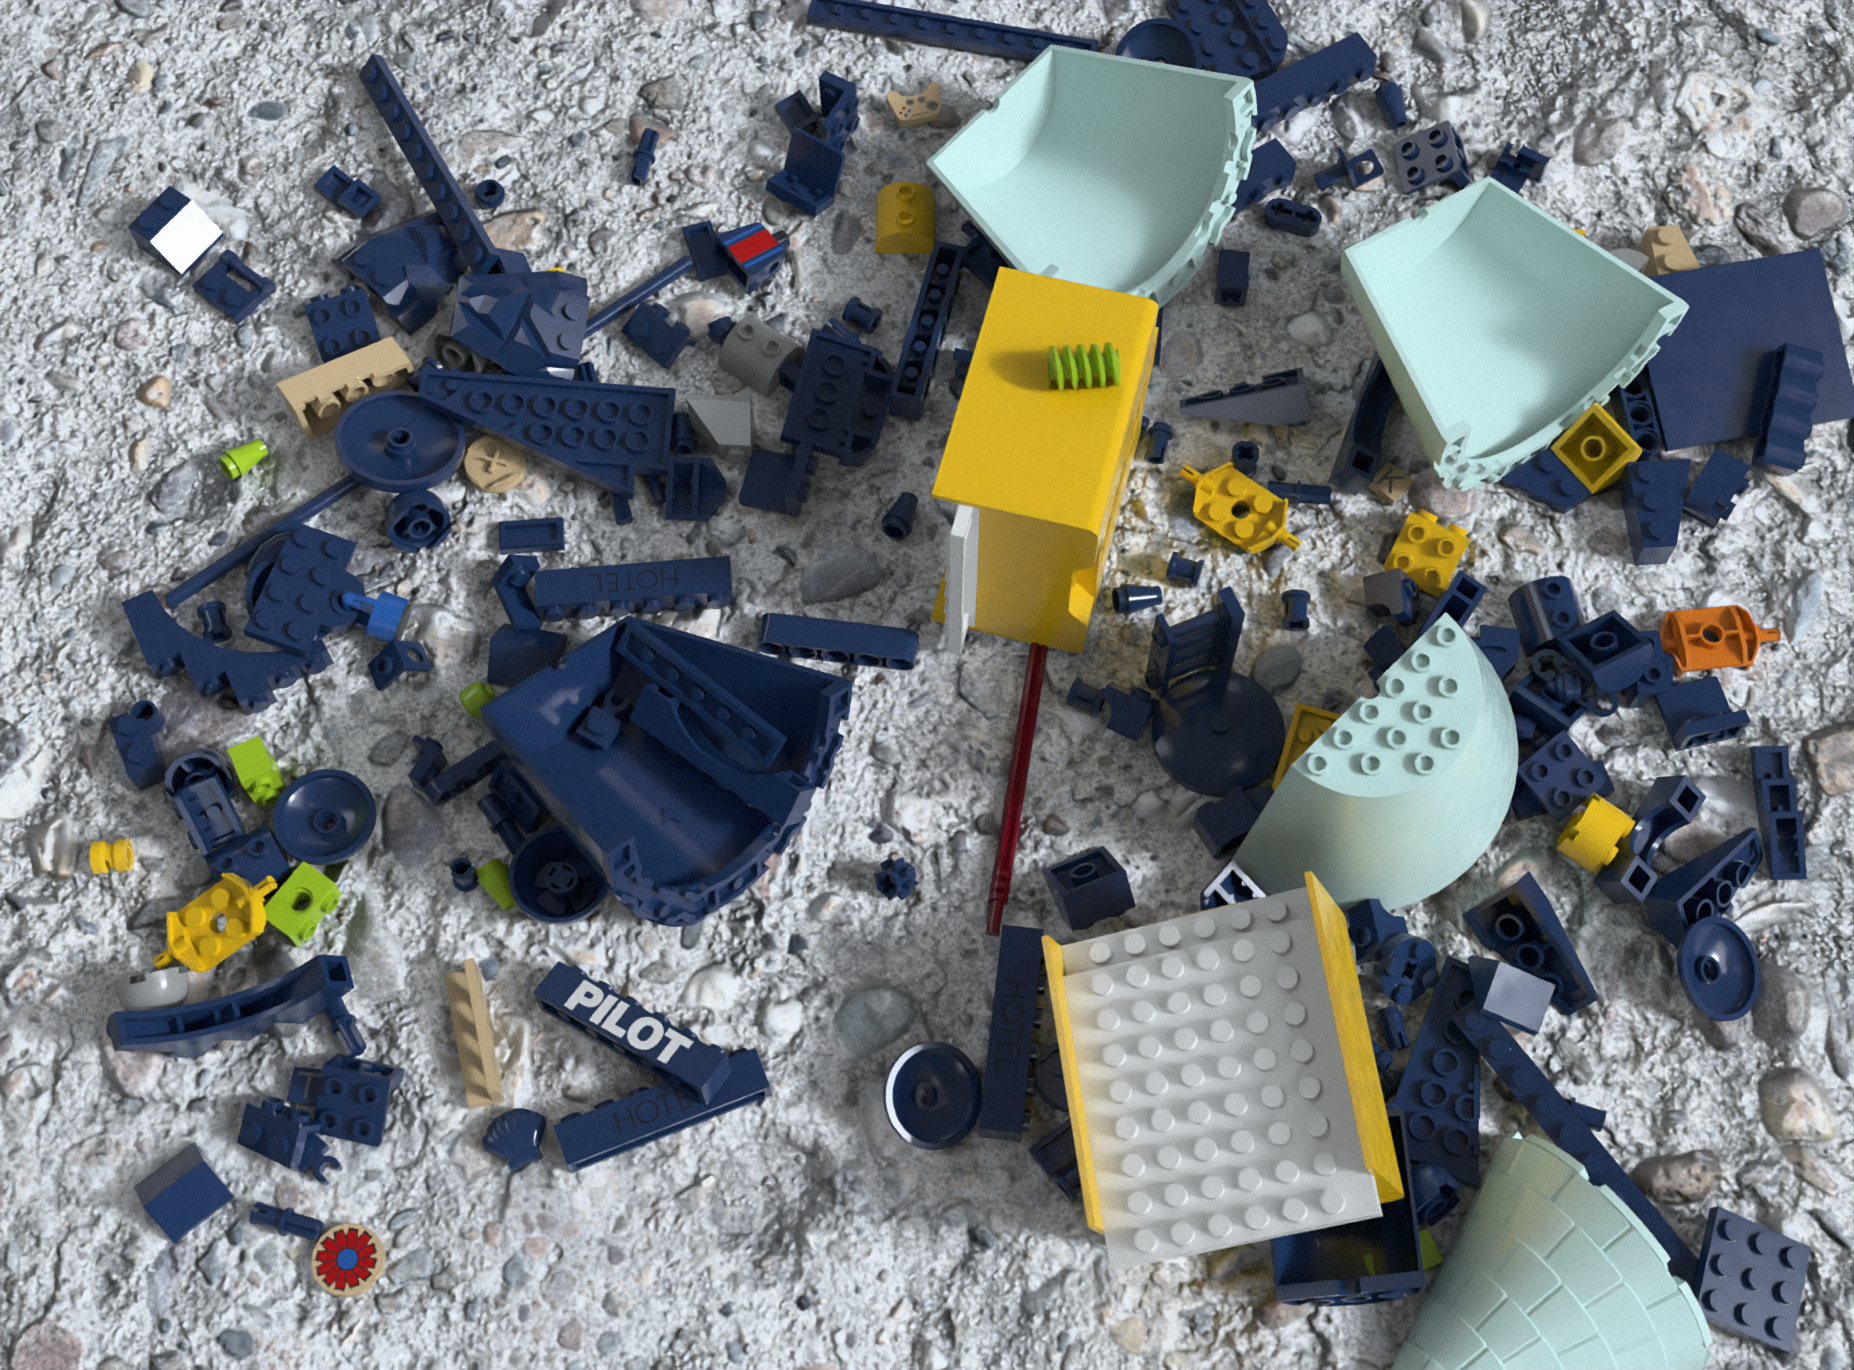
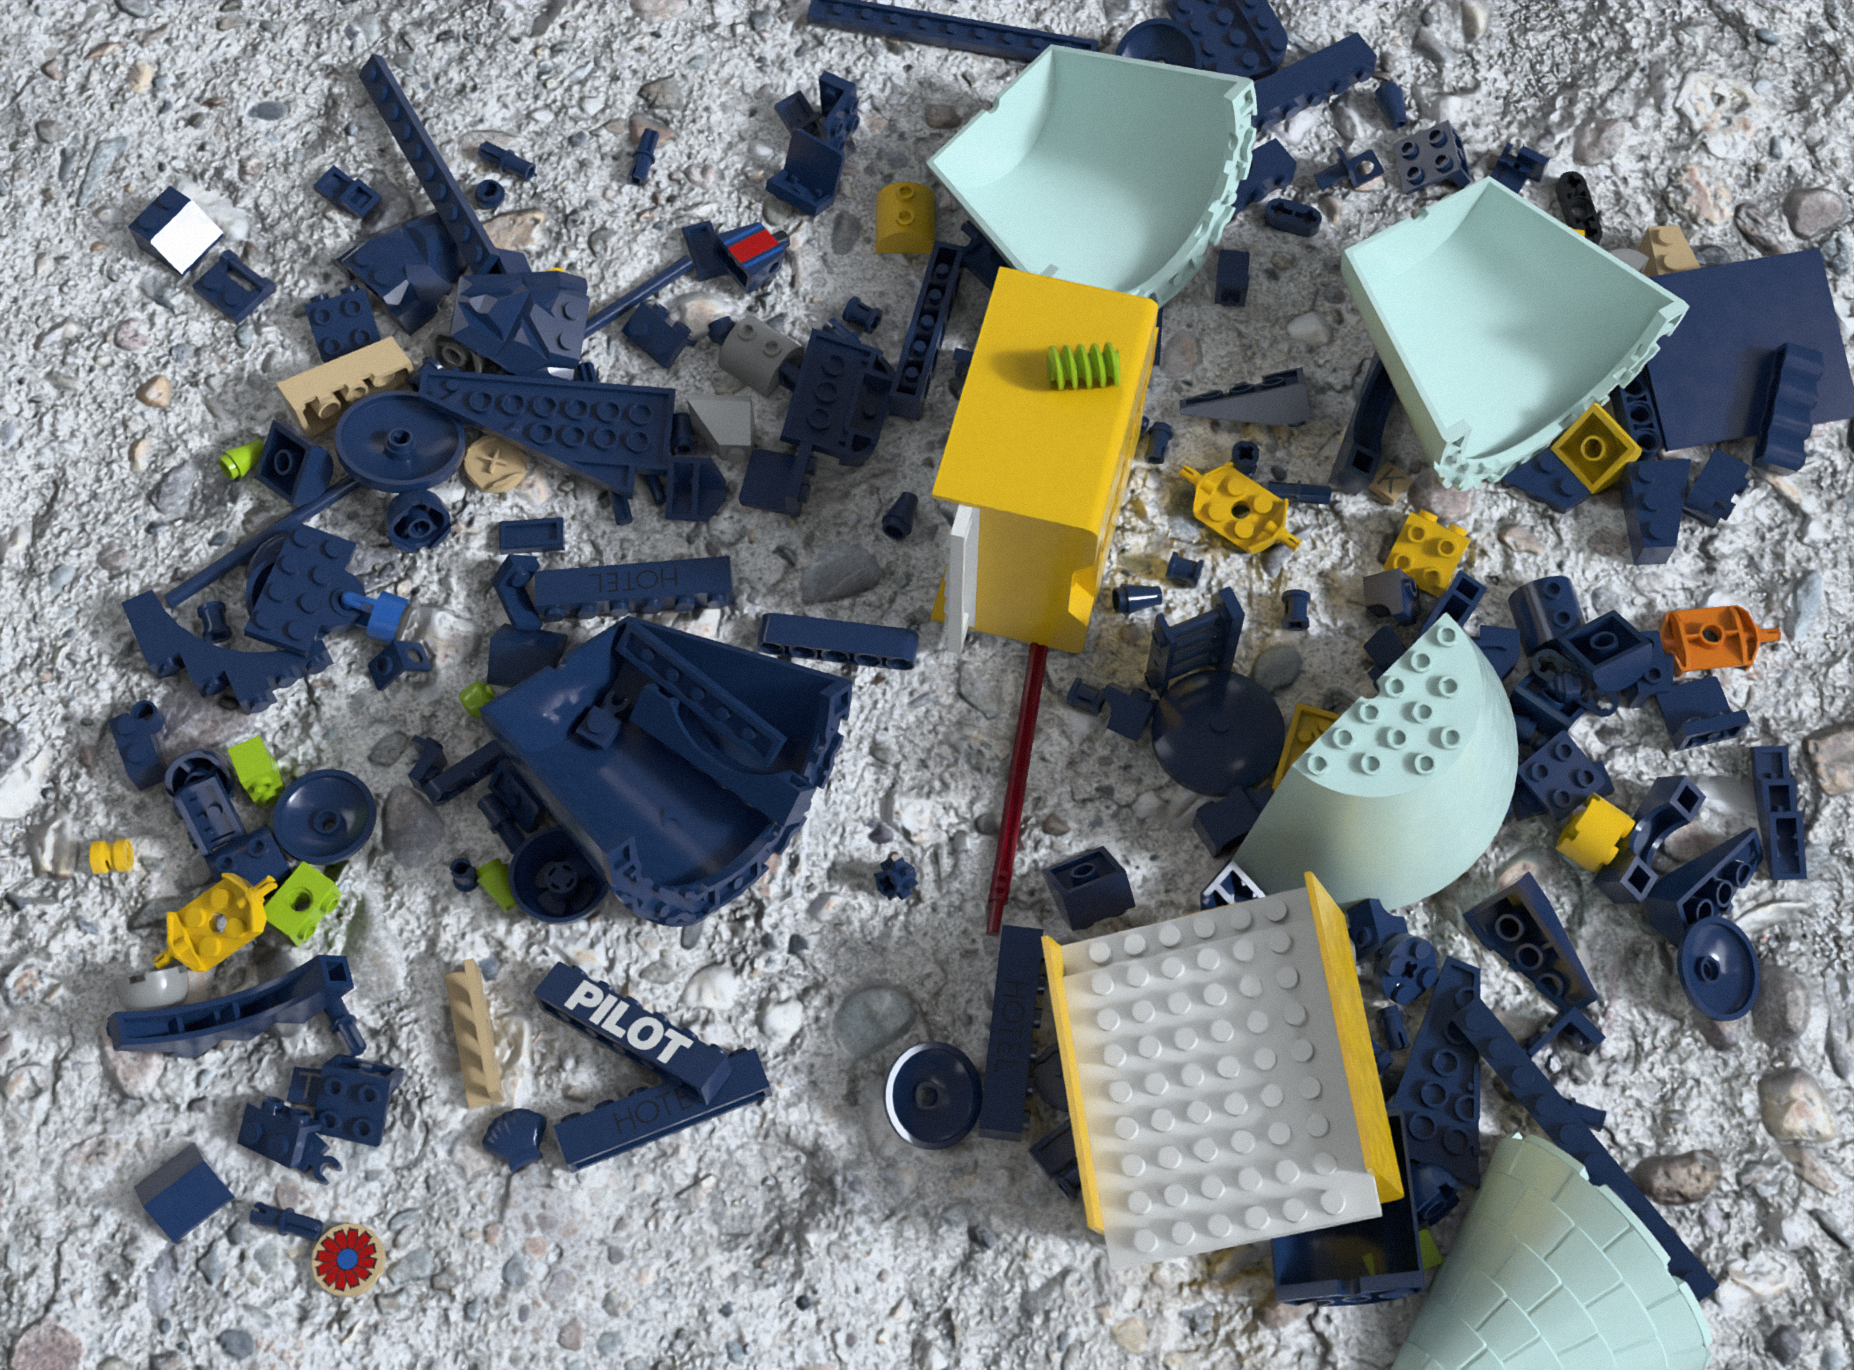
tan piece [886,82,941,127] -> none
slope [1468,955,1555,1036] -> none
dark blue plate [1692,1206,1811,1354] -> none
none -> dark blue brick [254,420,334,505]
none -> dark blue axle [478,141,536,181]
none -> dark blue bracket [1522,1007,1606,1059]
none -> black beam [1555,171,1603,246]

